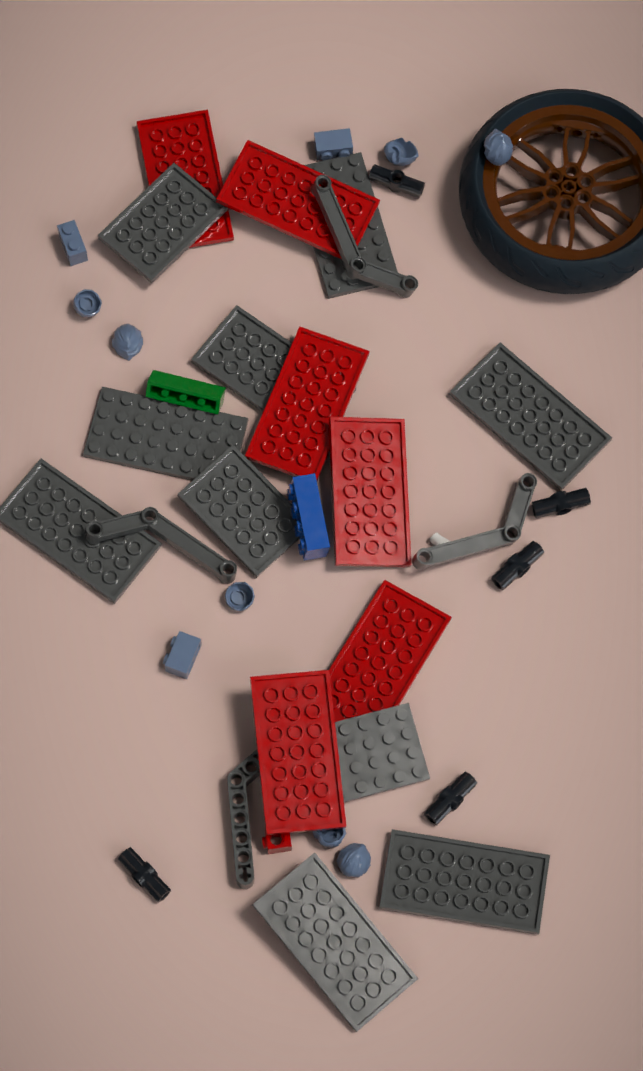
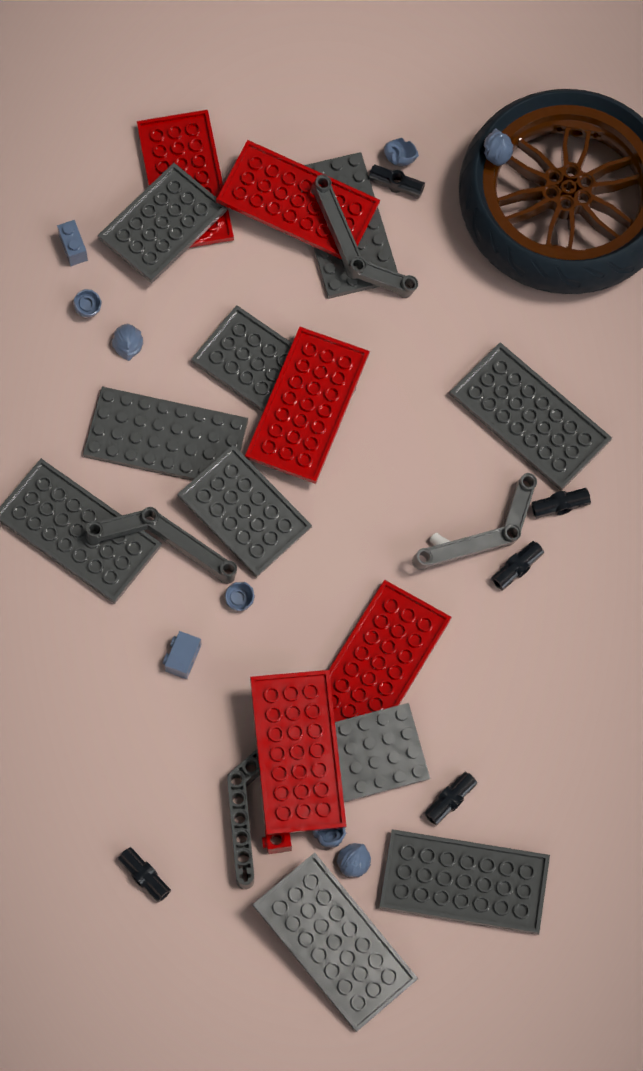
green brick [145,370,226,414] -> none
blue brick [287,473,330,561] -> none
sand blue brick [314,128,353,161] -> none
red plate [329,417,412,567] -> none

